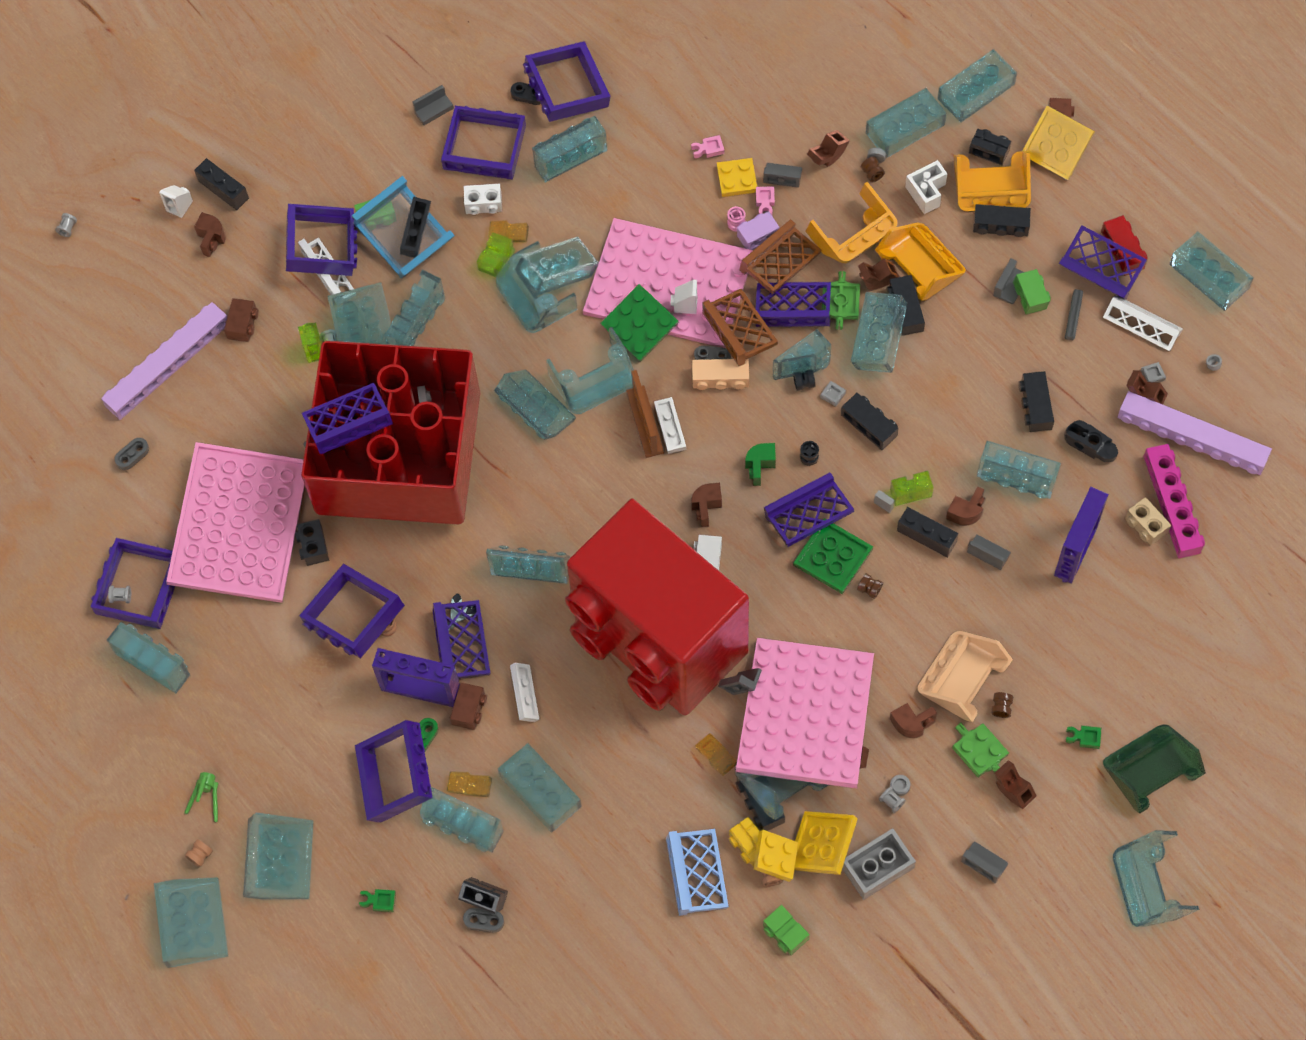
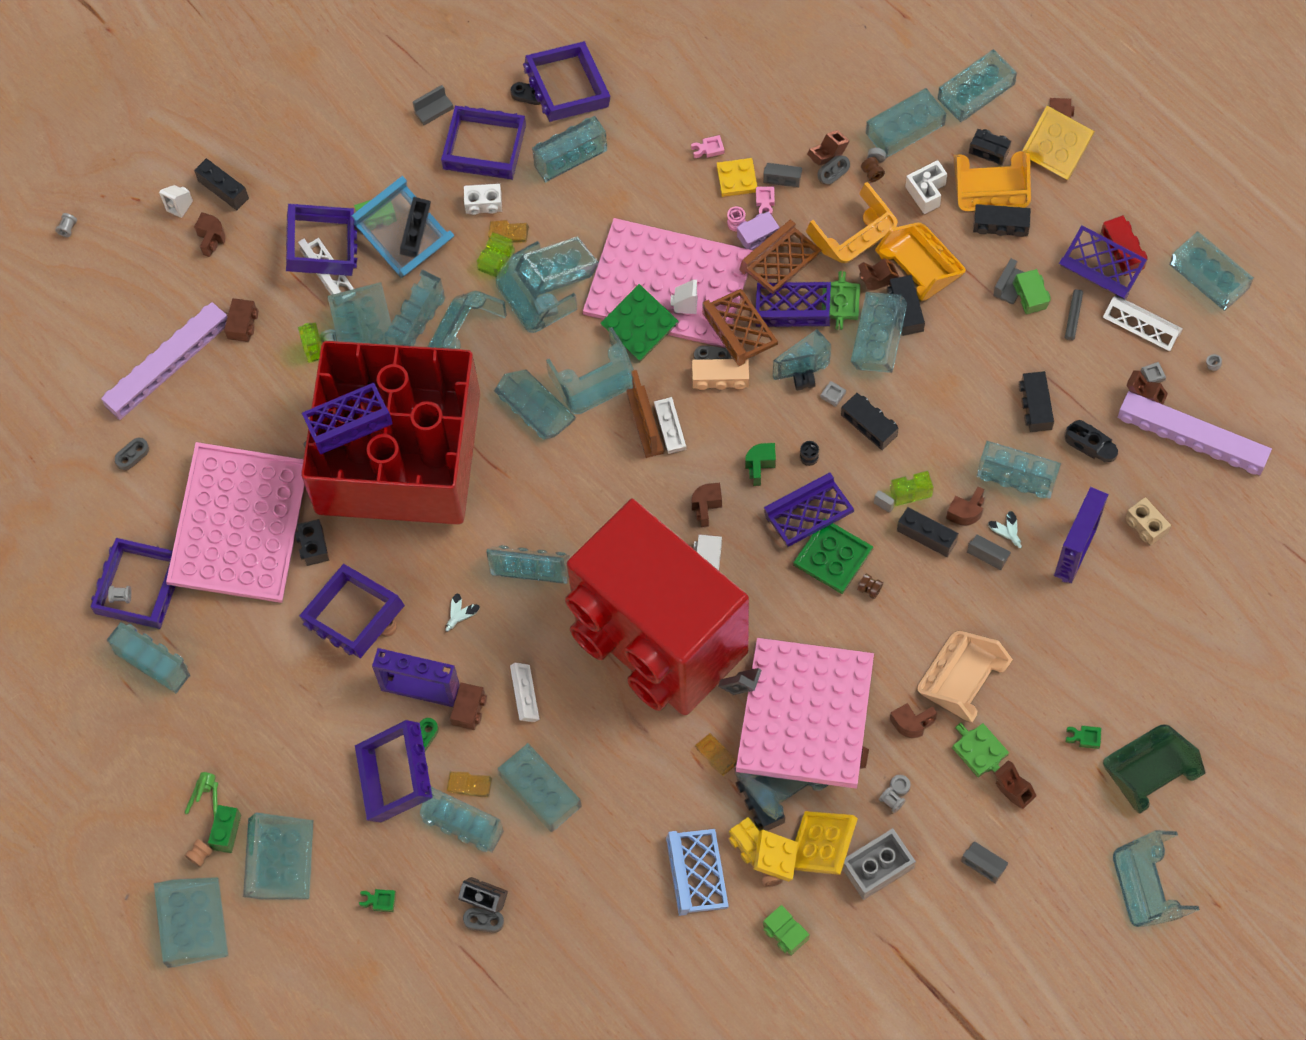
light grey plate [417,386,432,403] -> none
dark purple fence [432,600,490,679] -> none
reddish brown wheel [991,692,1014,718] -> none
dark pink brick [1143,444,1205,559] -> none
none -> green brick [208,805,242,853]
none -> clear light blue windscreen [428,291,507,373]
none -> dark grey plate [817,155,850,184]
none -> light aqua piece [988,511,1022,548]

